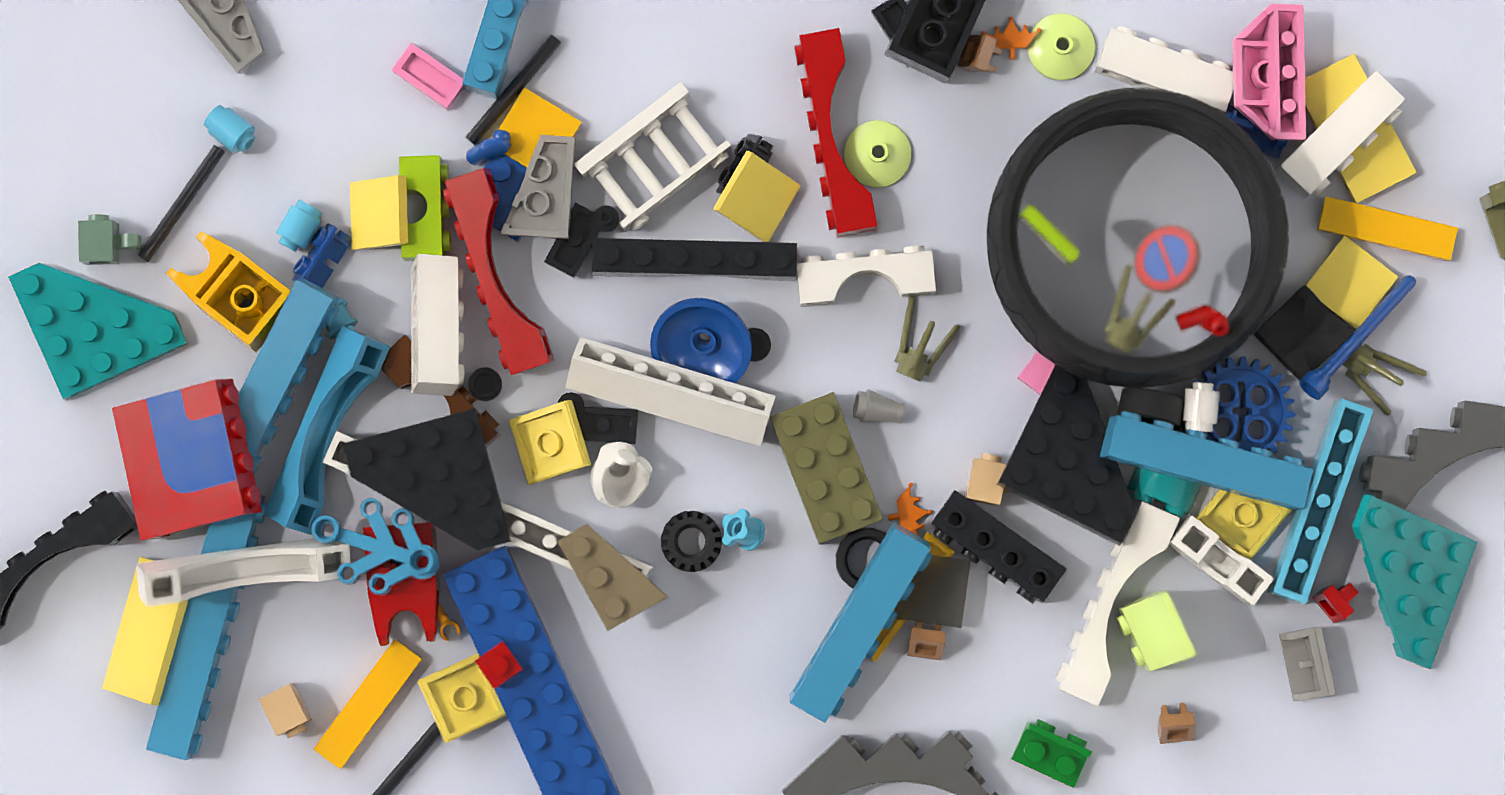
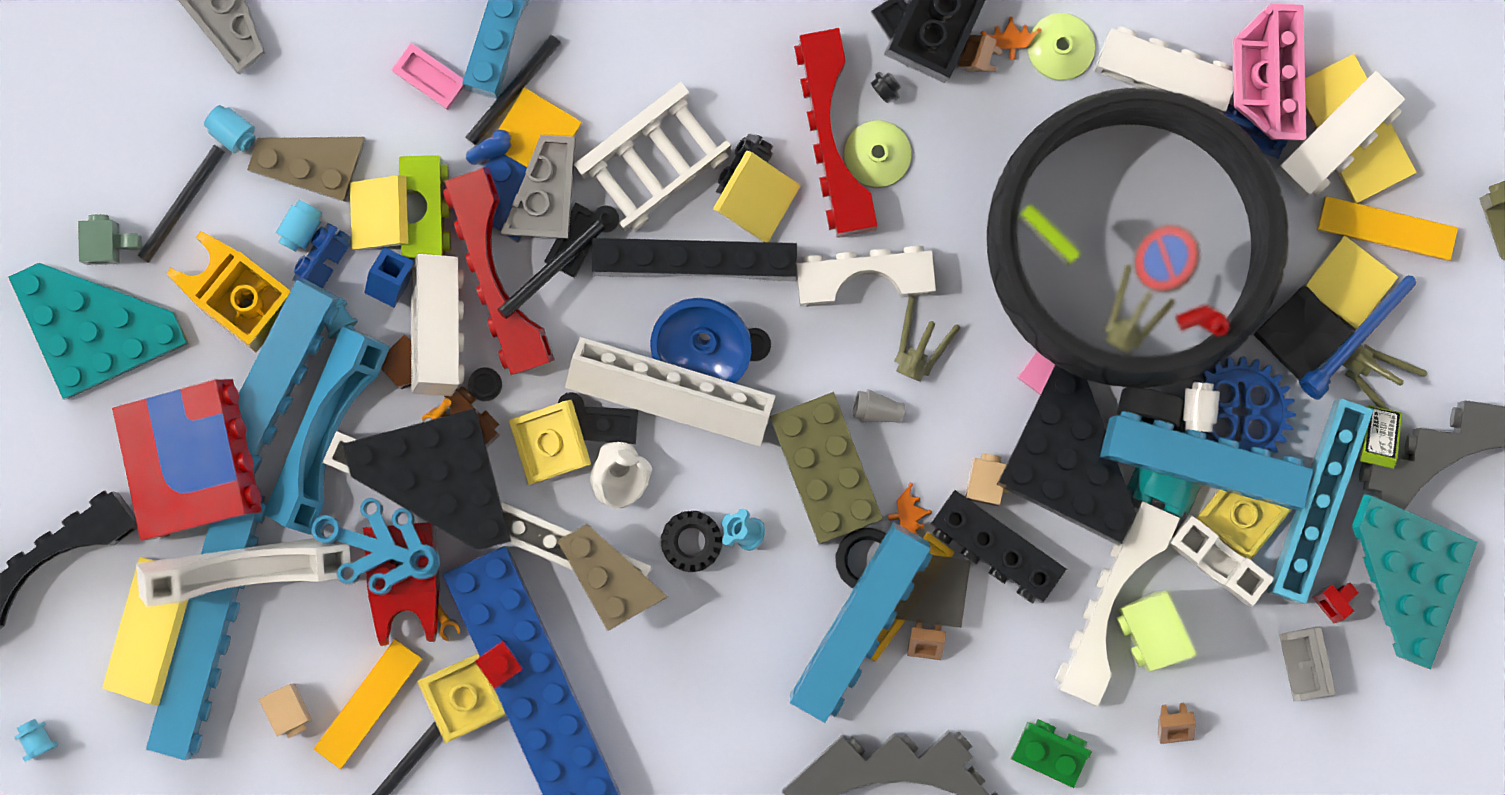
none -> medium azure brick [14,718,58,762]
none -> dark tan wing [247,137,366,202]
none -> blue brick [364,247,414,308]
none -> light orange hand [421,398,451,422]
none -> black bar [497,219,605,319]
none -> black plate [871,71,901,103]
none -> tile [1360,405,1402,469]

